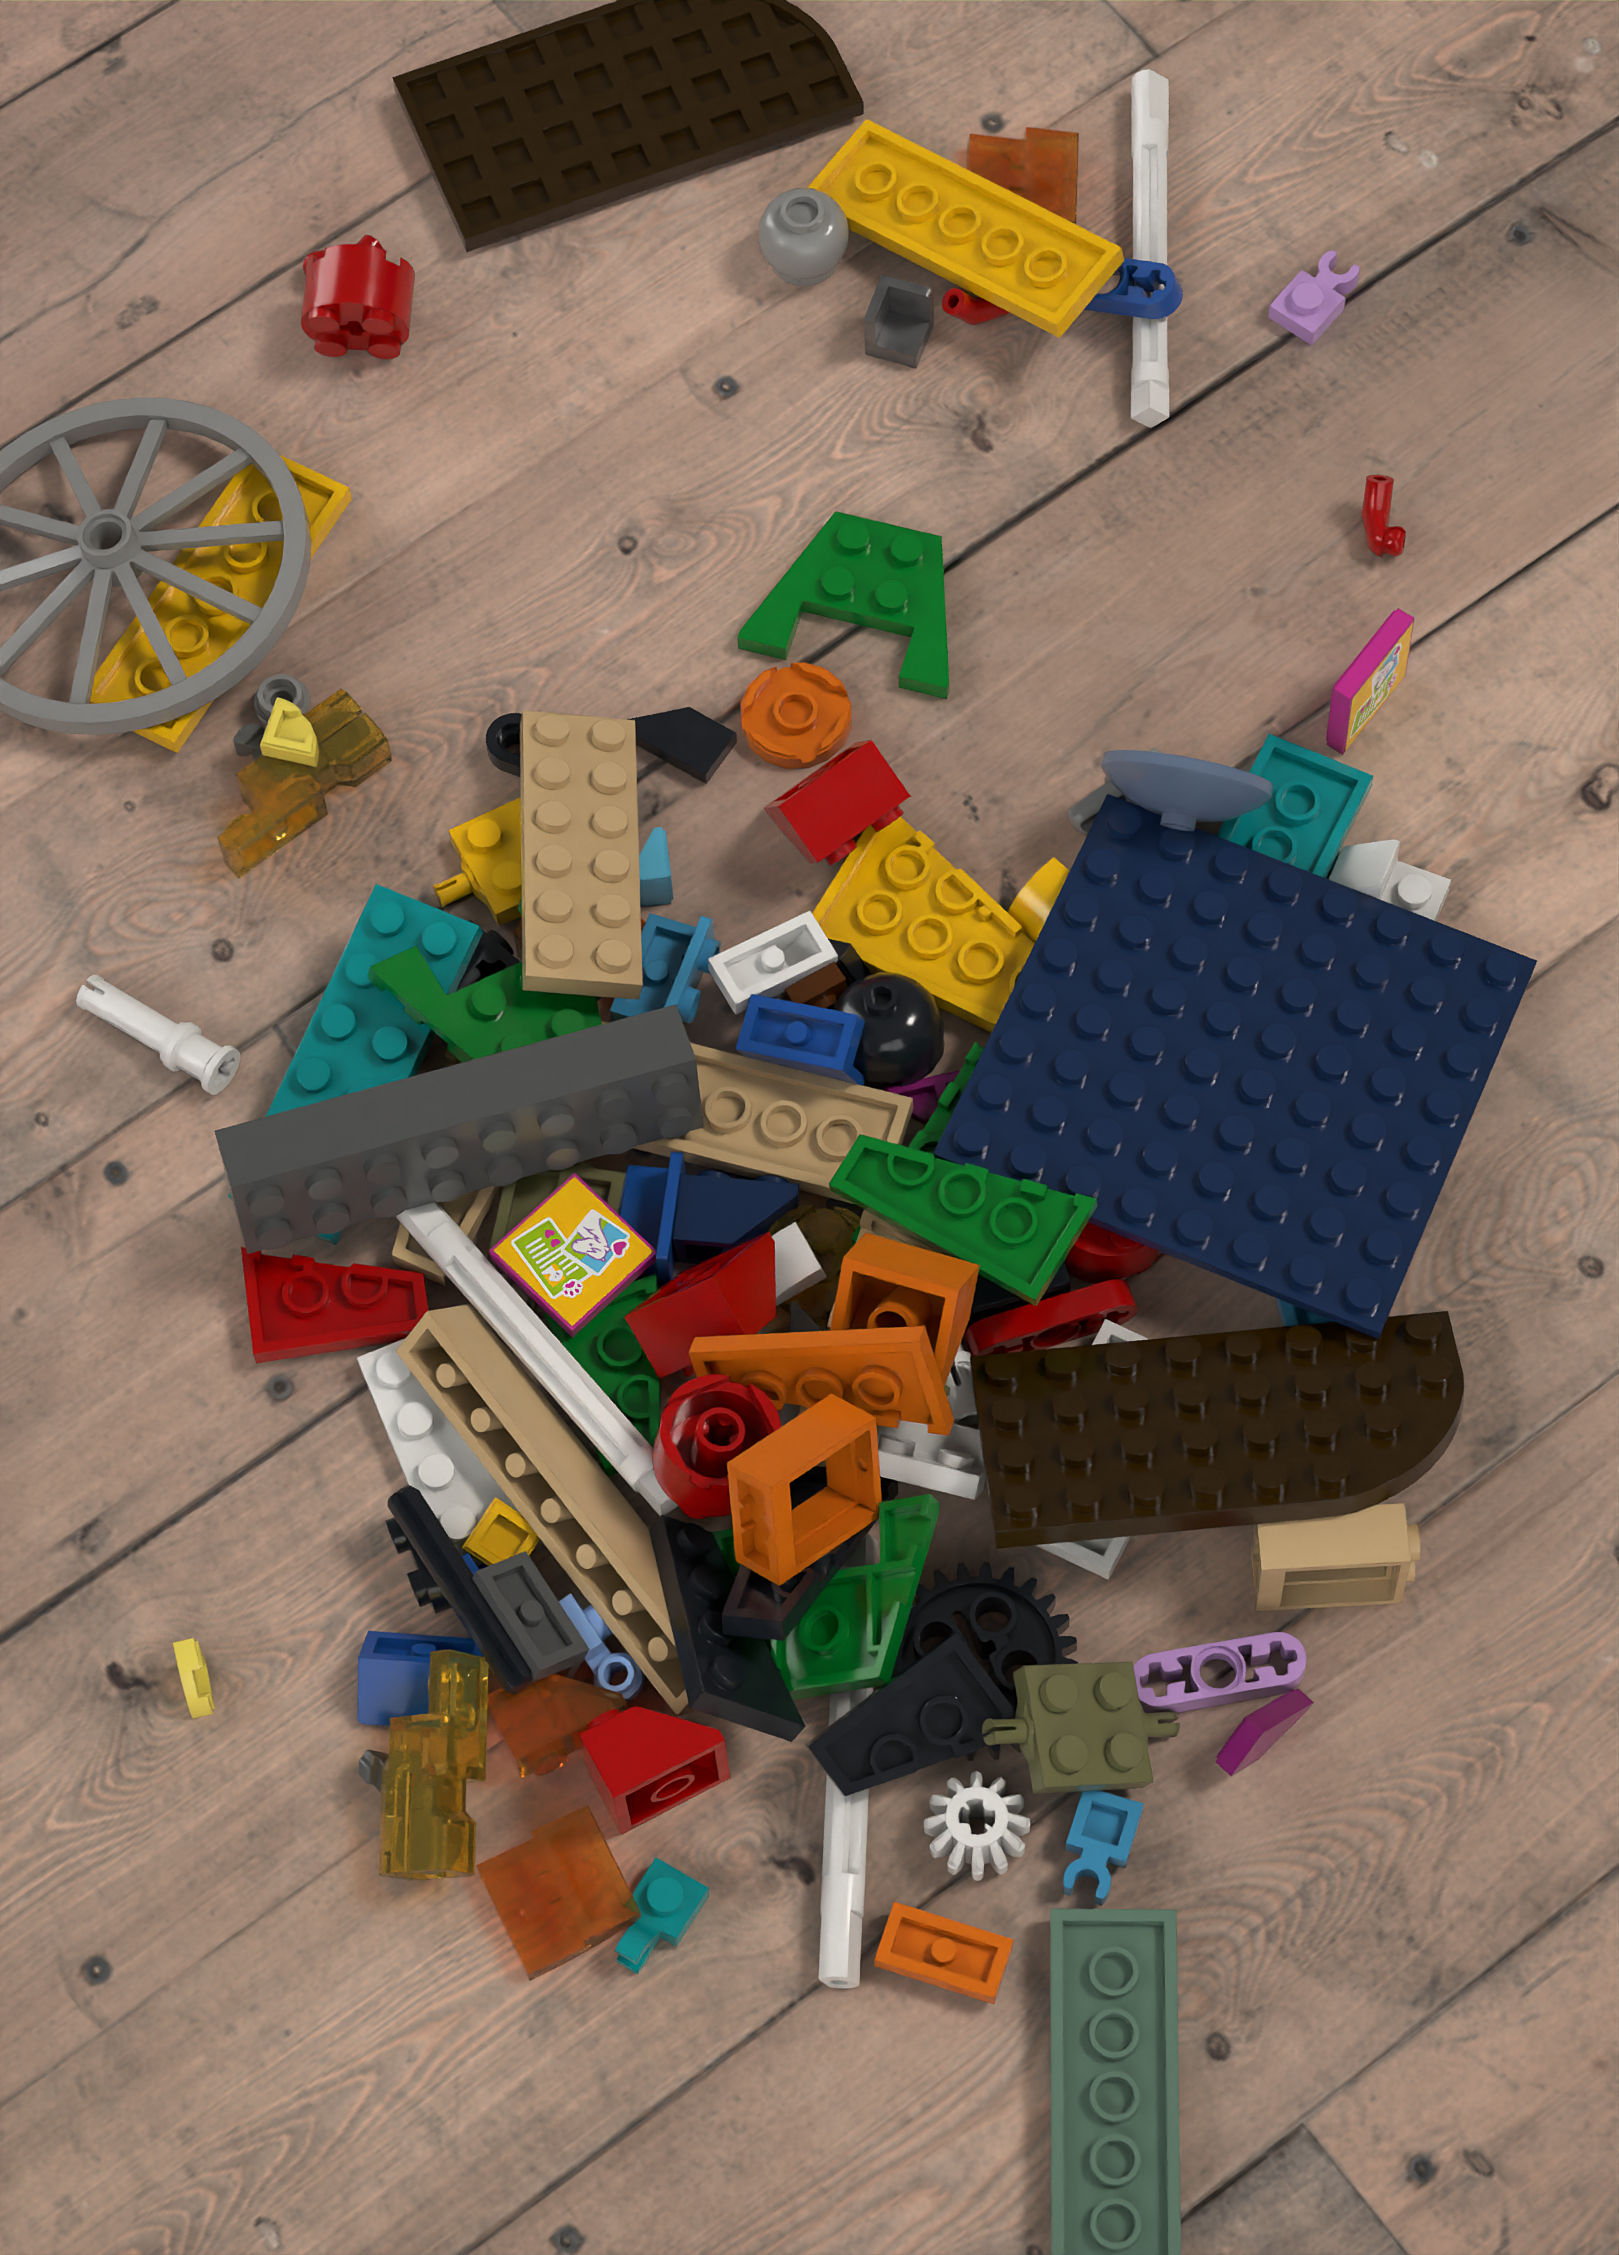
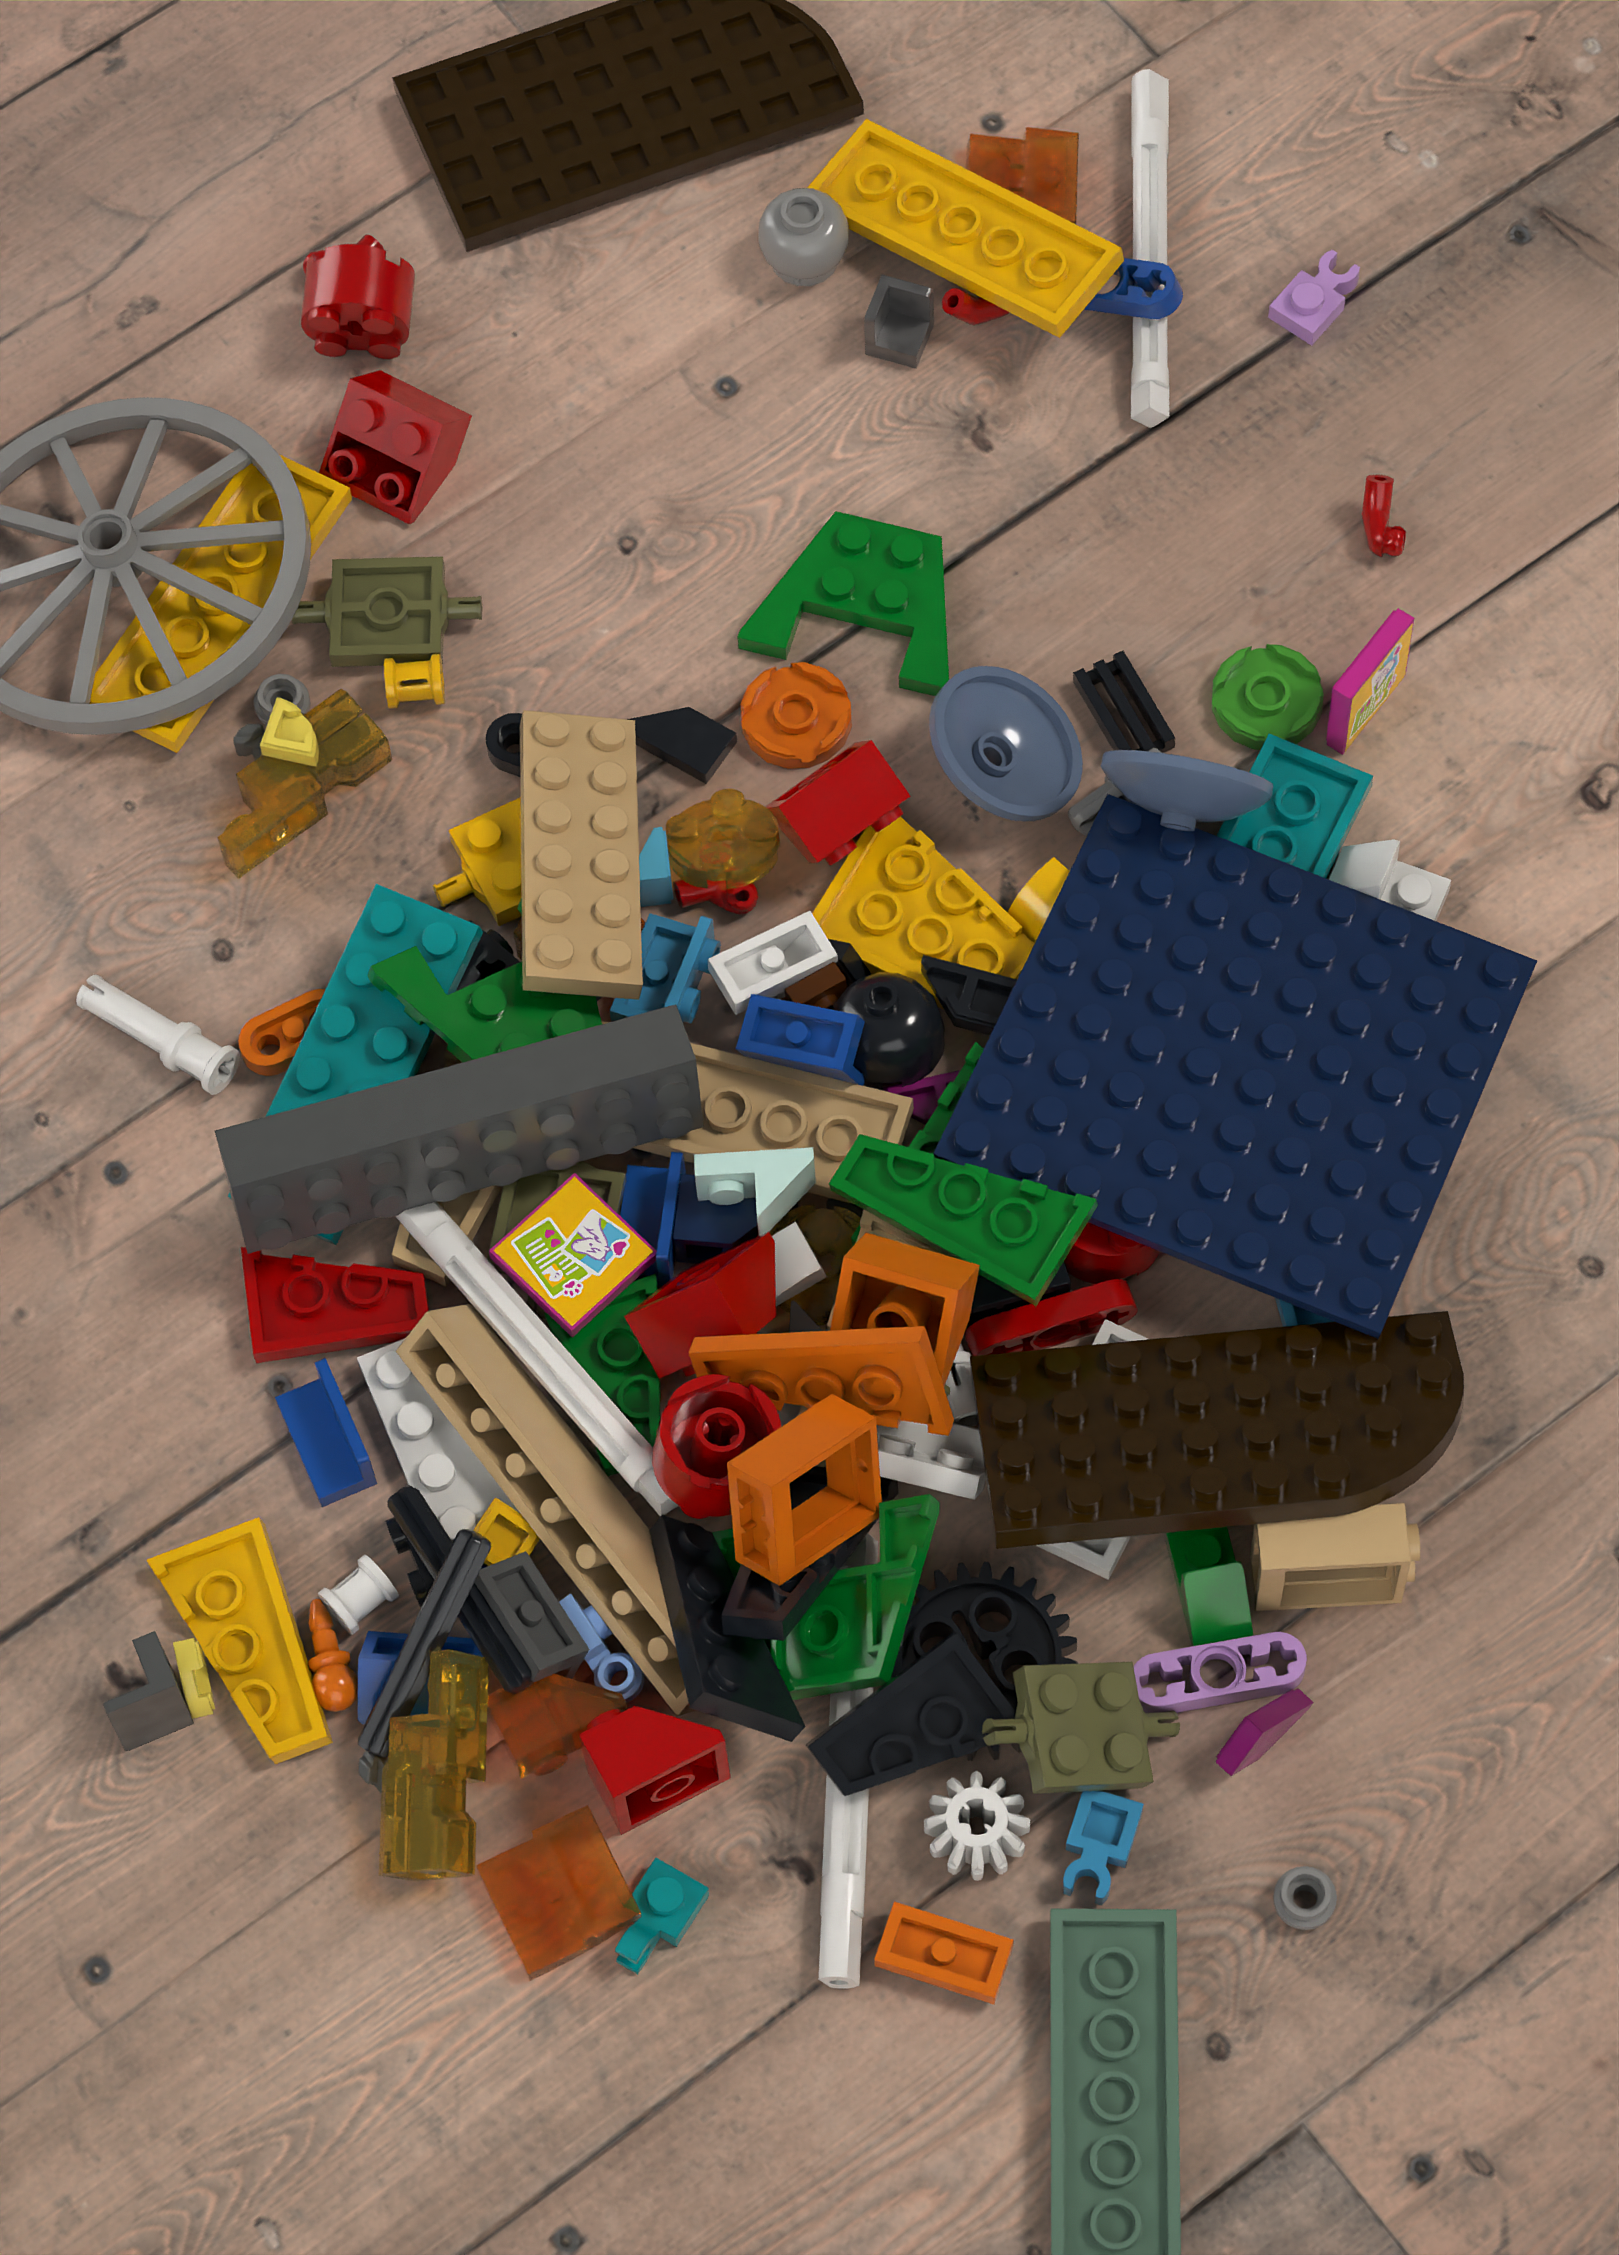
none -> dark grey panel [103,1631,194,1751]
none -> yellow wing [146,1517,333,1764]
none -> orange plate [238,989,326,1076]
none -> blue panel [275,1358,377,1507]
none -> olive plate [292,557,483,667]
none -> orange bar [308,1599,358,1712]
none -> white bush [318,1554,399,1635]
none -> red slope [319,370,472,524]
none -> black axle [358,1529,491,1758]
none -> yellow bush [384,654,445,709]
none -> clear yellow plate [666,789,781,889]
none -> red arm [673,867,758,914]
none -> light aqua slope [694,1147,816,1236]
none -> black tile [921,955,1017,1036]
none -> sand blue dish [929,666,1083,822]
none -> black tile [1073,650,1175,753]
none -> green slope [1165,1527,1254,1646]
none -> bright green tile [1211,644,1323,750]
none -> light grey plate [1273,1866,1337,1930]

